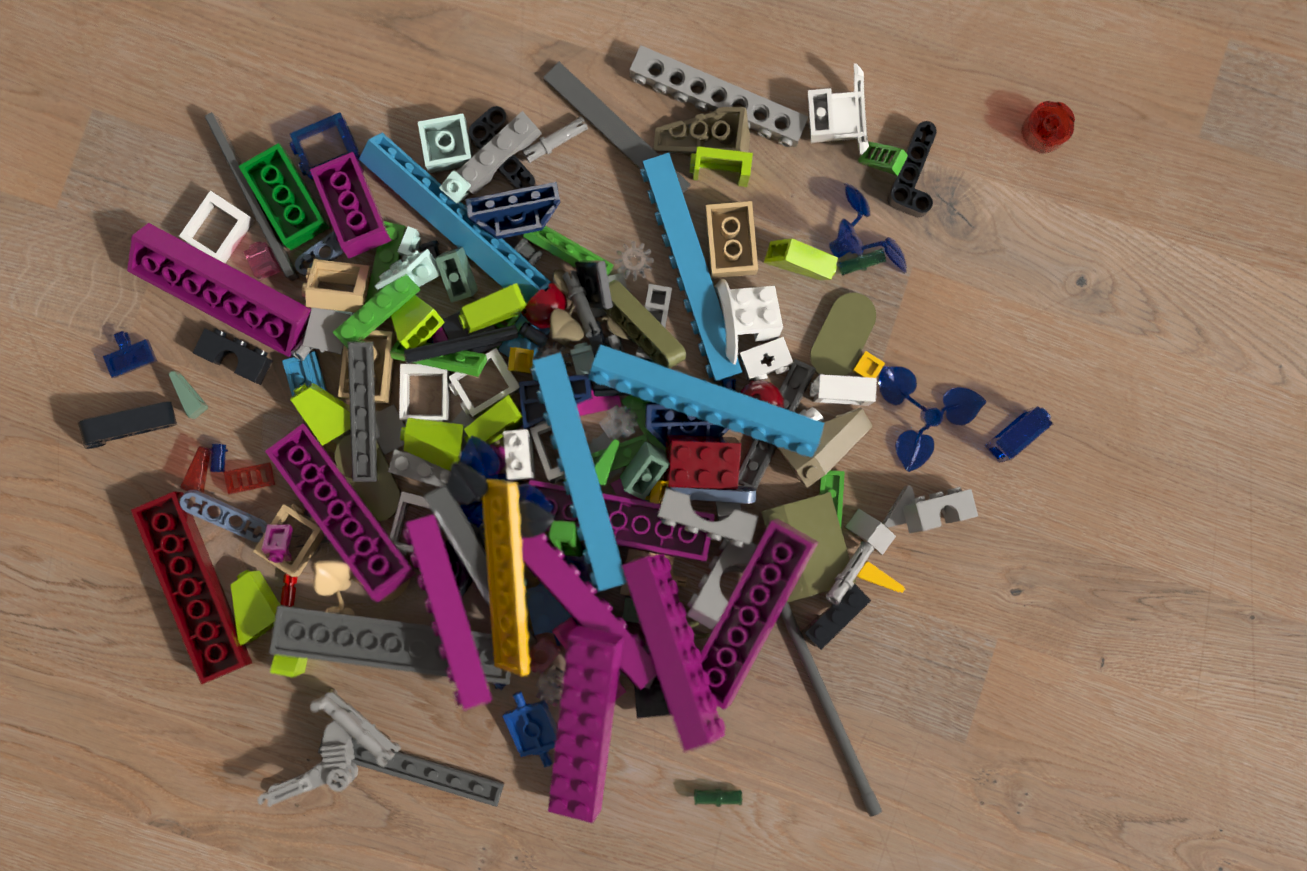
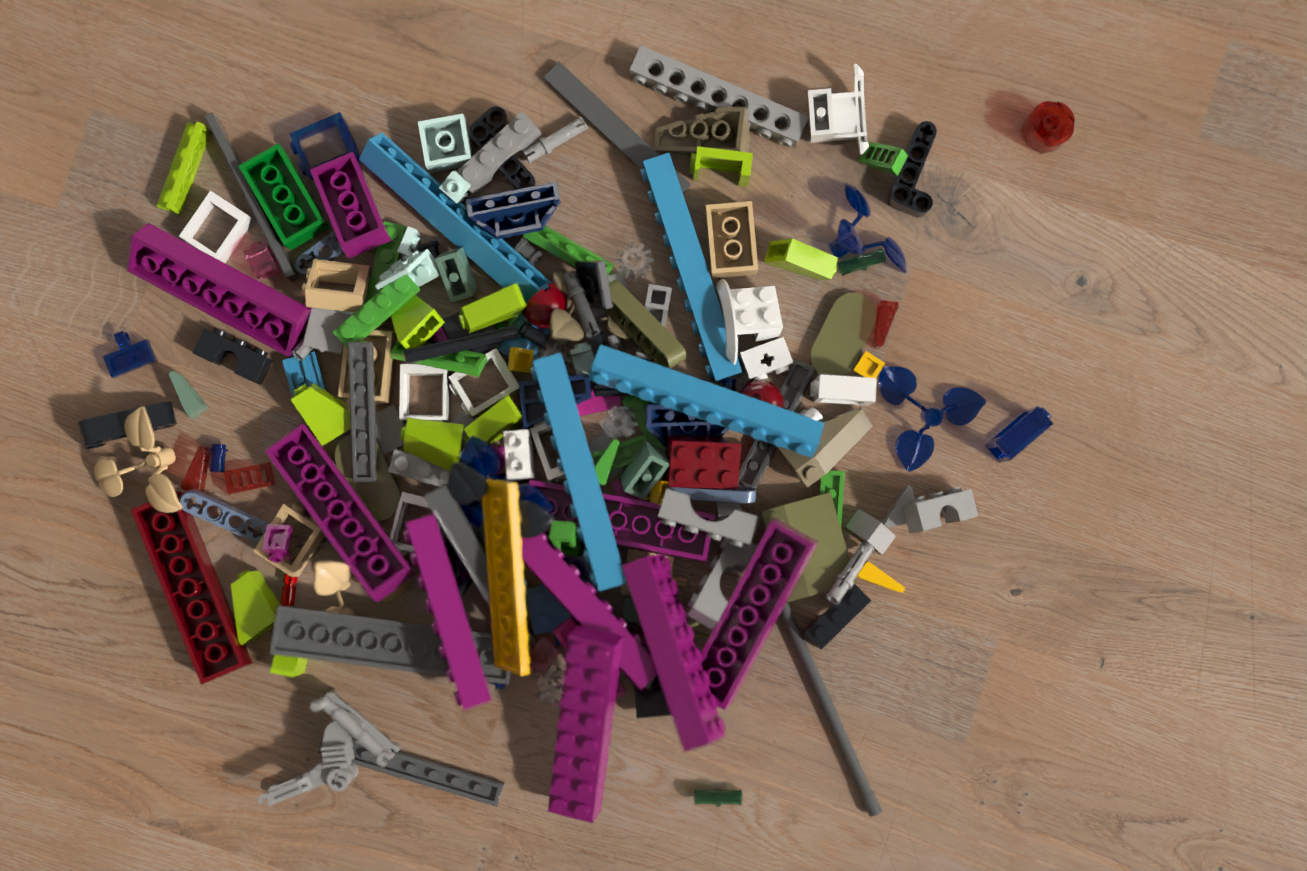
blue plate [502,691,558,767] -> none
none -> tan plant [94,406,183,513]
none -> lime fence [156,121,211,216]
none -> clear red slope [873,300,899,349]

